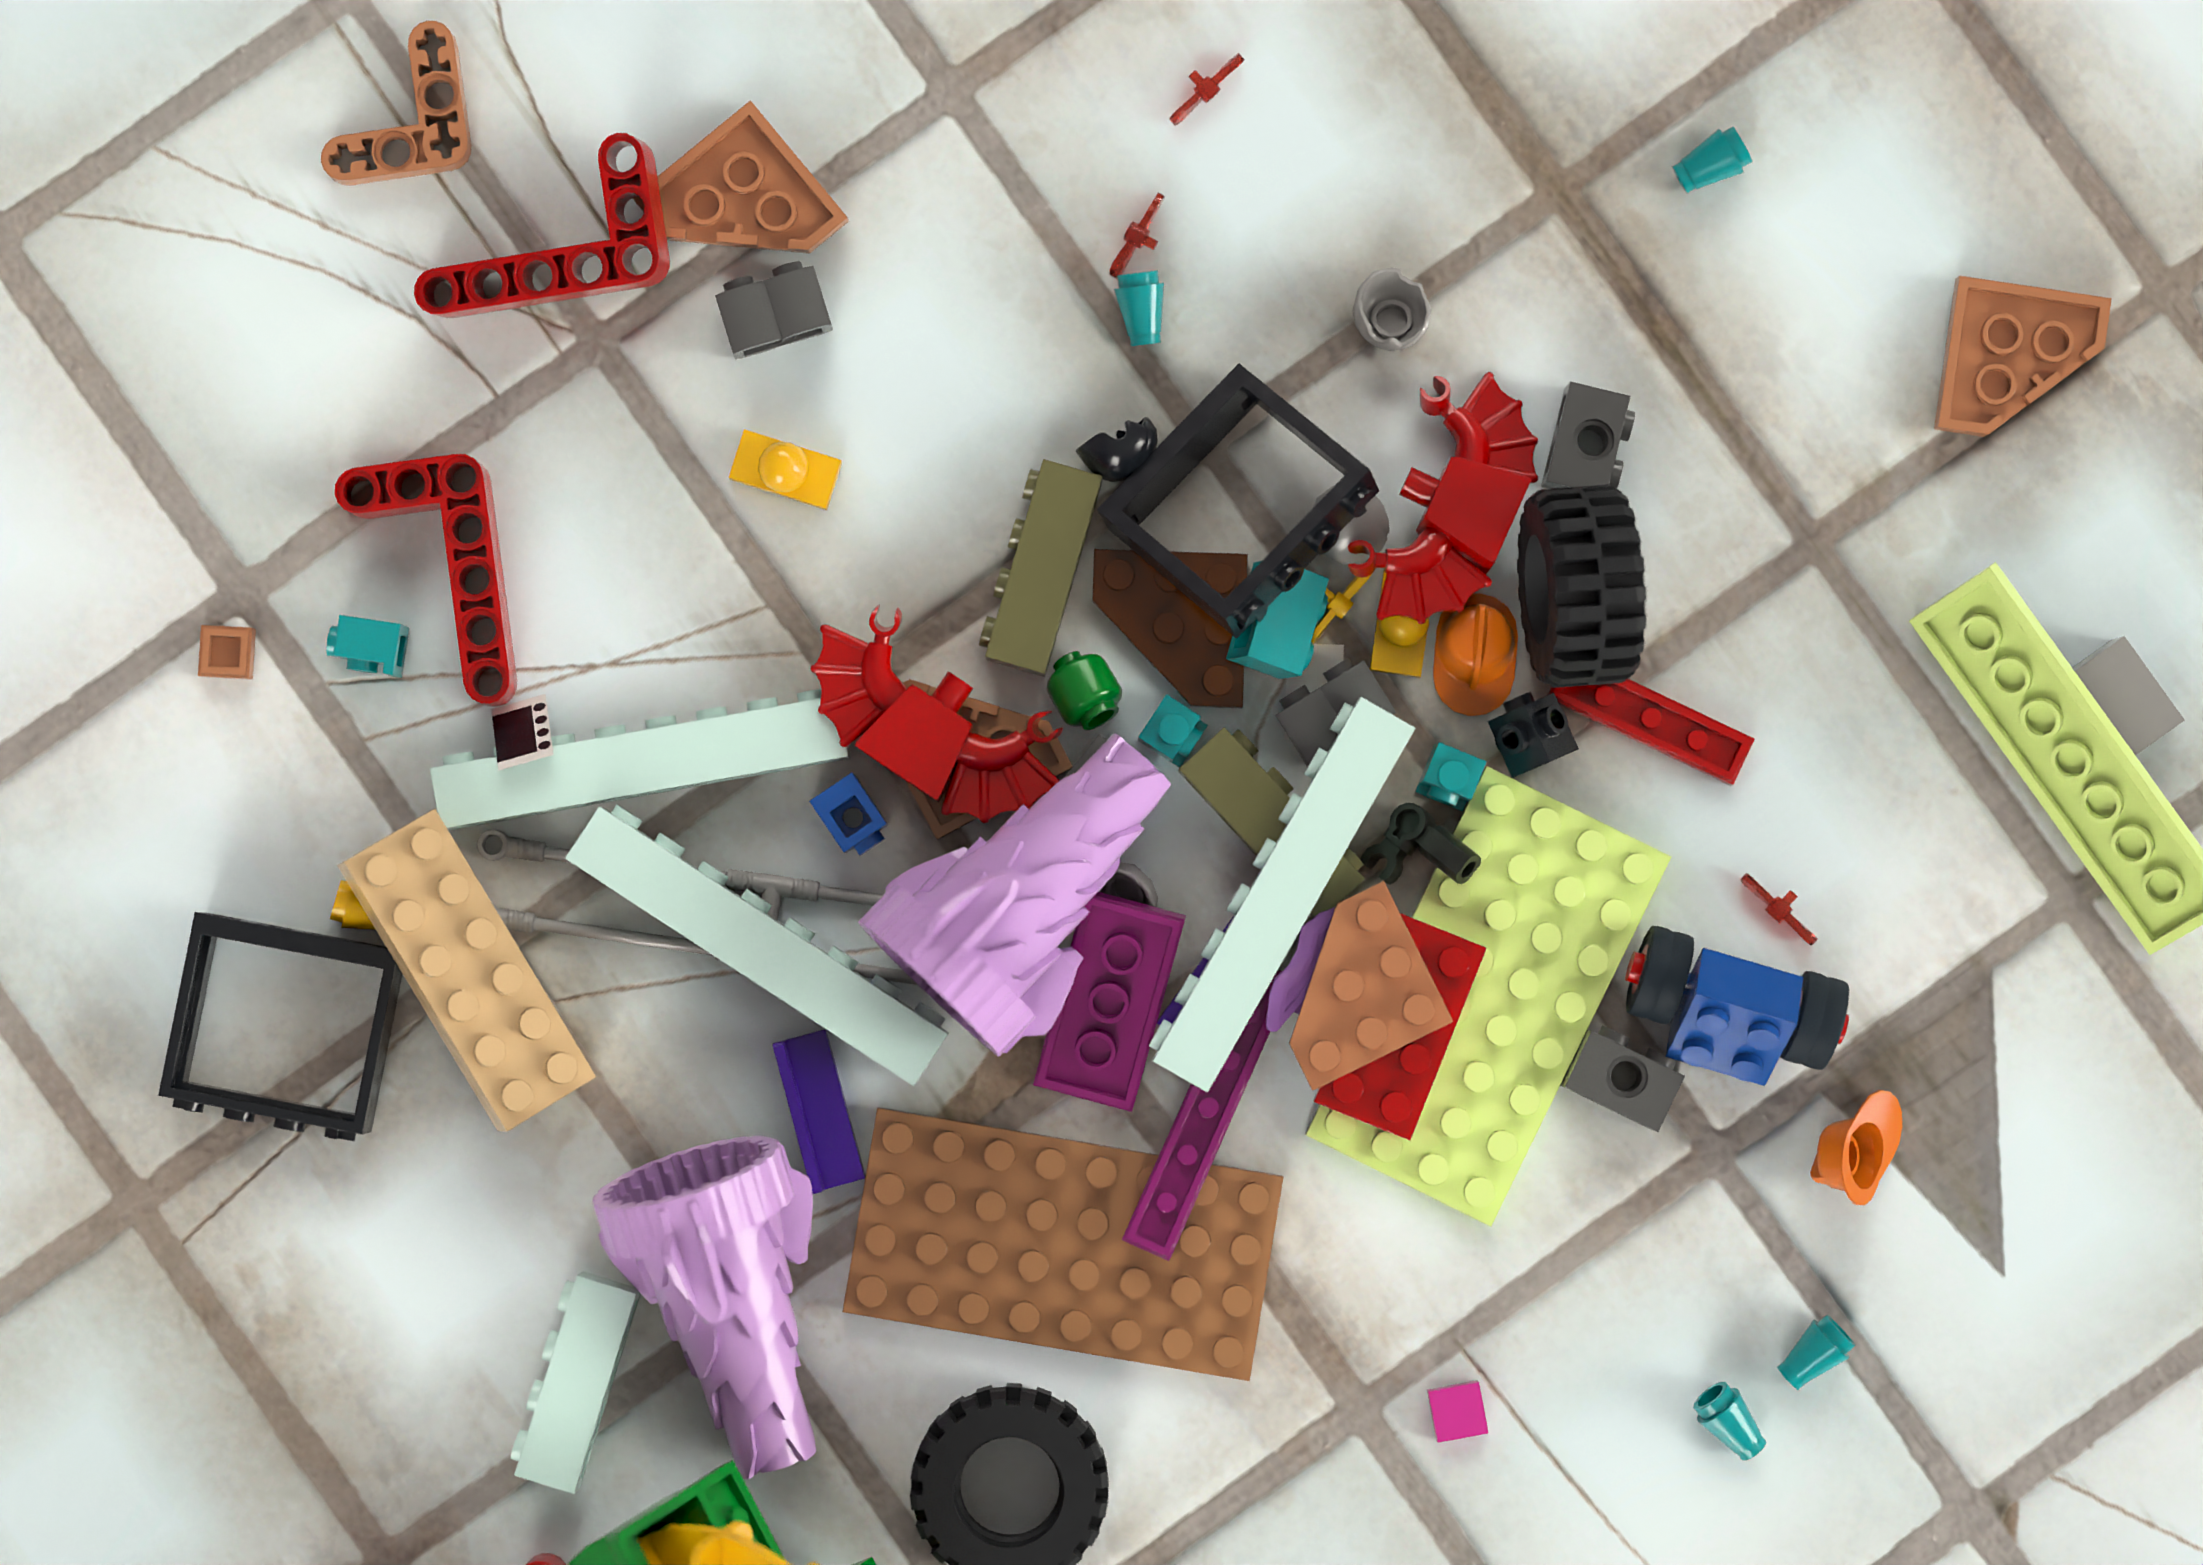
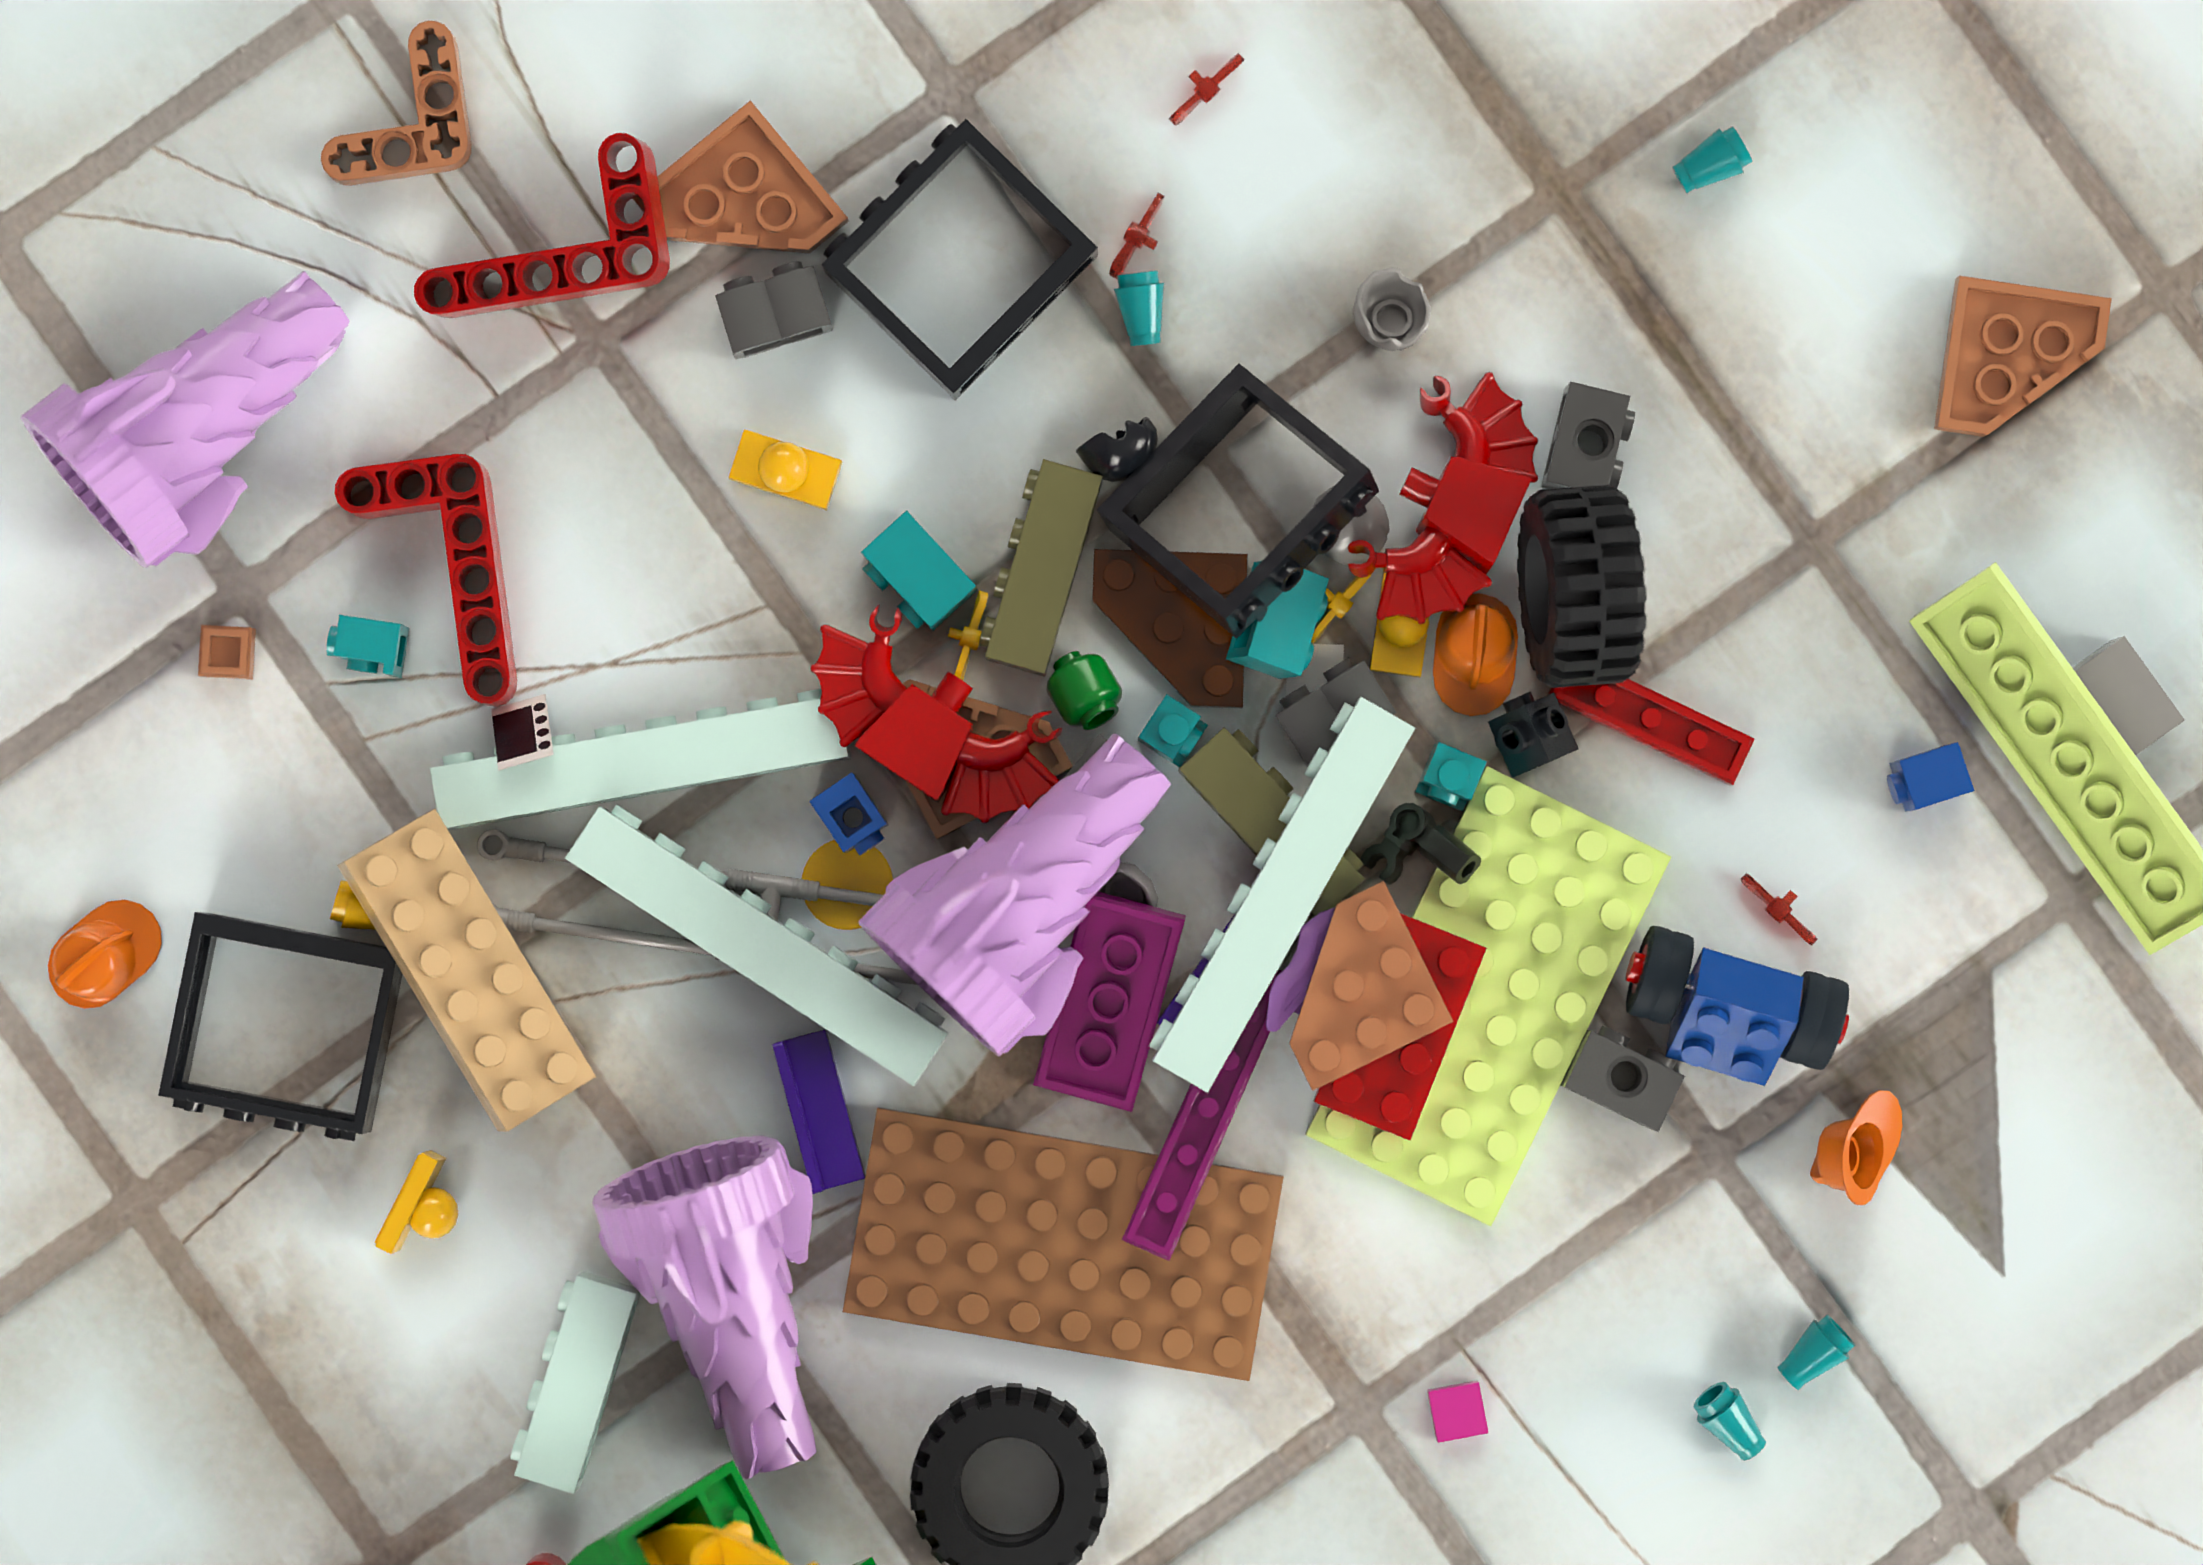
none -> lavender cone [21,271,350,567]
none -> orange piece [48,900,162,1009]
none -> yellow tile [374,1150,459,1254]
none -> yellow sticker [802,840,893,930]
none -> black window [821,119,1098,401]
none -> teal brick [861,510,978,631]
none -> yellow piece [948,590,988,680]
none -> blue brick [1887,742,1974,812]

